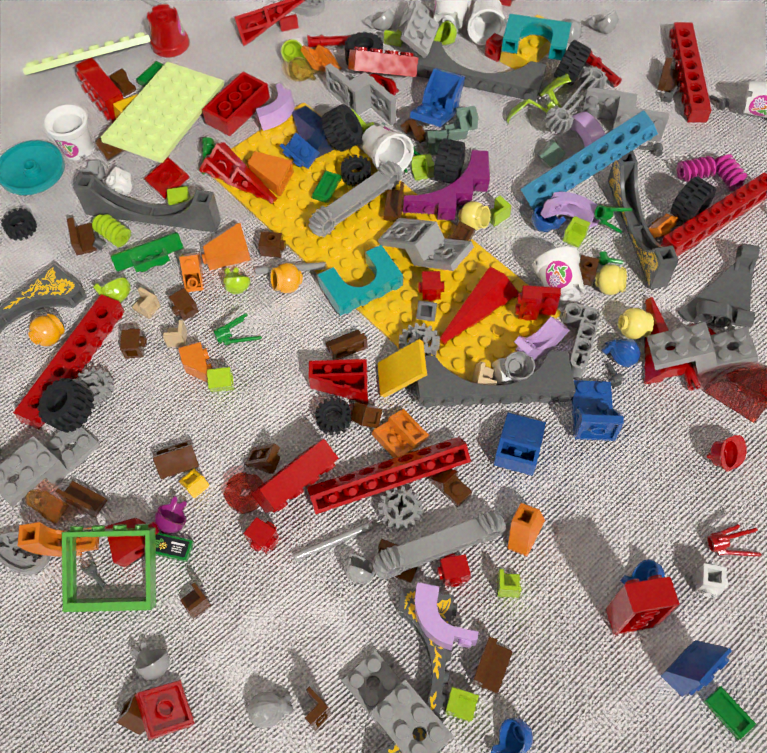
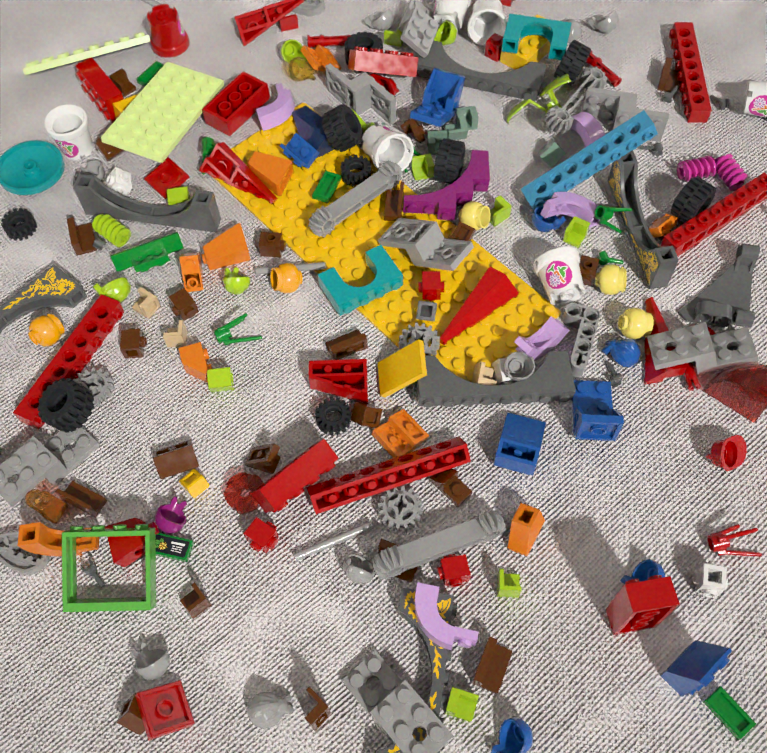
red plate [515,285,561,321] -> none

